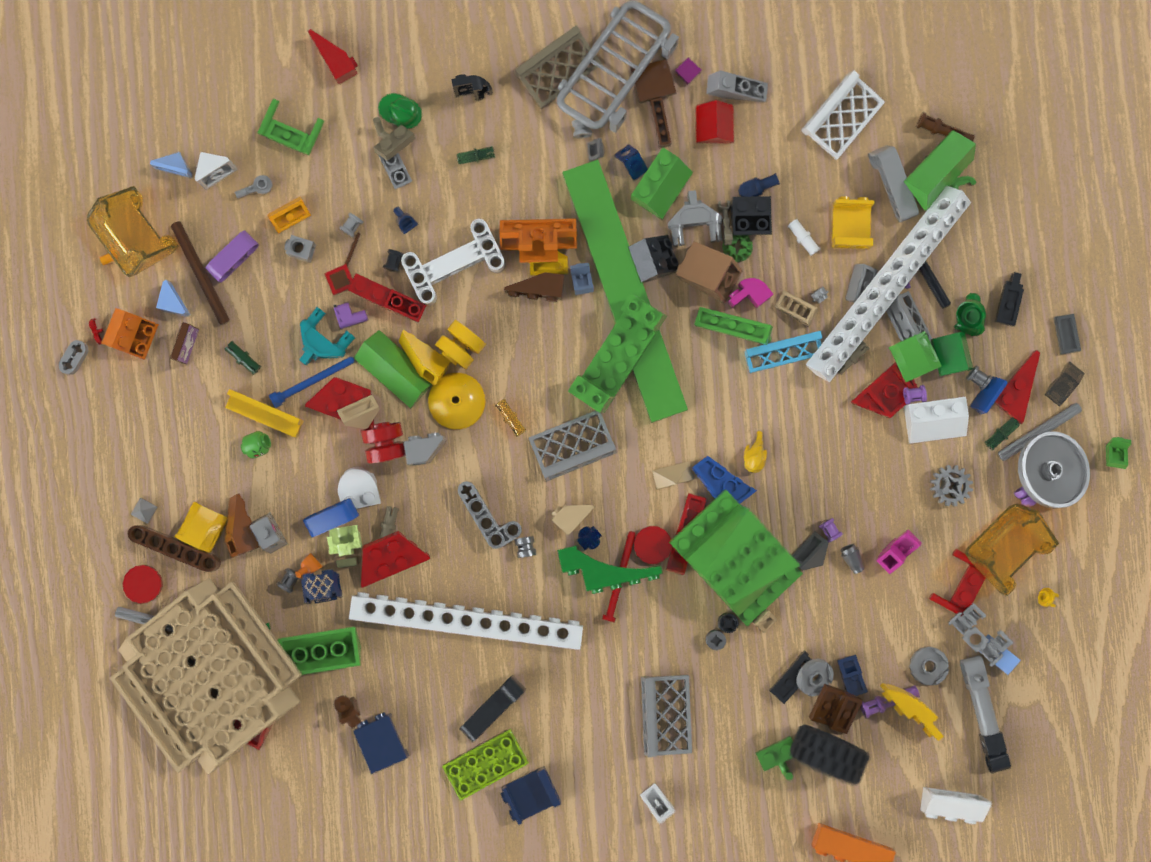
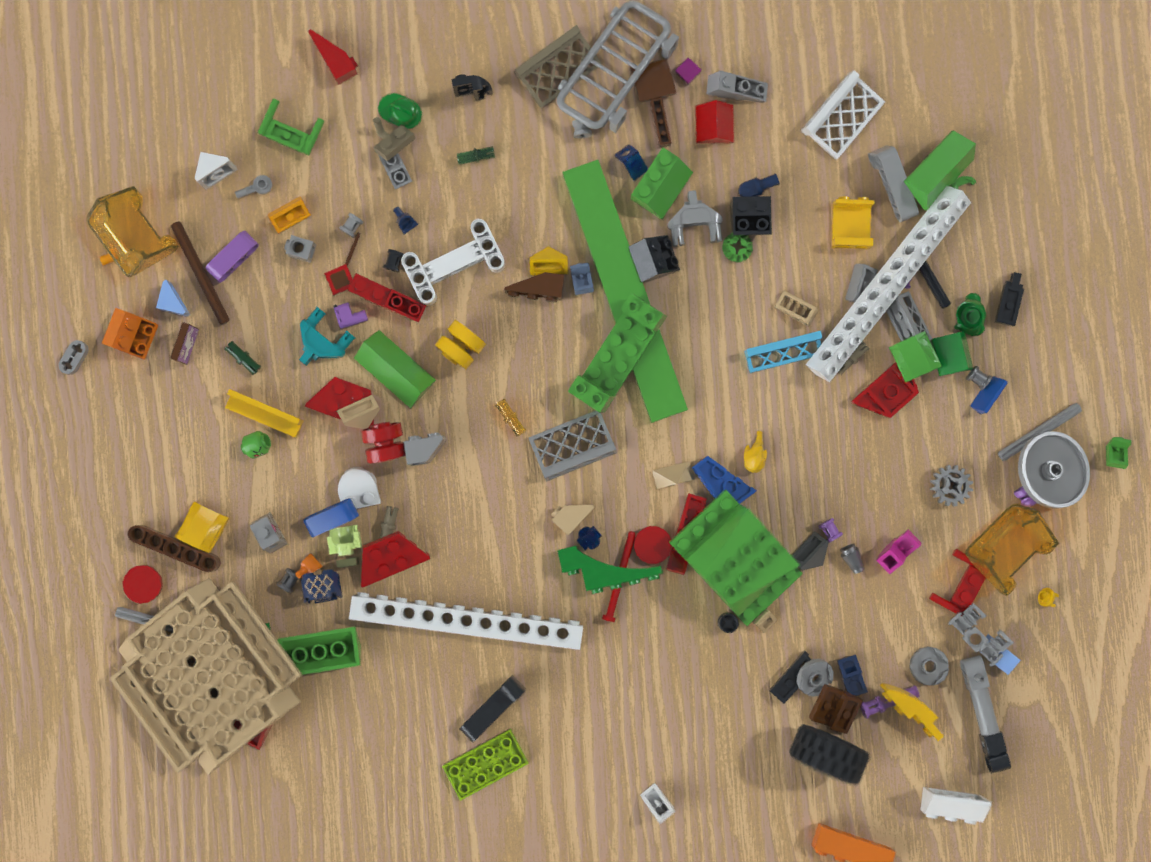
red piece [89,318,104,345] -> none
light grey slope [131,498,157,524] -> none
light blue slope [150,152,192,178] -> none
dark orange slope [225,493,259,558] -> none
blue piece [269,357,354,408] -> none
reddish brown hips [334,695,361,729] -> none
dark blue panel [353,712,409,774] -> none
yellow slope [398,329,451,386] -> none
yellow dish [428,373,486,430] -> none
light grey beam [458,482,522,549] -> none
orange piece [499,219,577,263] -> none
dark blue panel [500,766,561,825] -> none
flat silver wheel [515,536,537,558] -> none
flat silver slope [587,138,605,162] -> none
light grey fence [641,675,692,757] -> none
medium nougat slope [676,241,743,304] -> none
bright green piece [694,307,773,345] -> none
flat silver wheel [706,630,726,650] -> none
dark tan piece [718,200,733,245] -> none
dark pink brick [727,278,774,309] -> none
bright green plate [755,736,793,780] -> none
white pin [787,219,820,256] -> none
light grey plate [811,287,829,303] -> none
medium lavender bush [903,385,927,405] -> none
white slope [904,397,969,444] -> none
reddish brown pin [916,112,975,142] -> none
clear green axle [984,418,1020,451] -> none
red wing [994,350,1040,424] -> none
clear smoke slope [1045,361,1085,407] -> none
dark grey tile [1053,314,1081,355] -> none

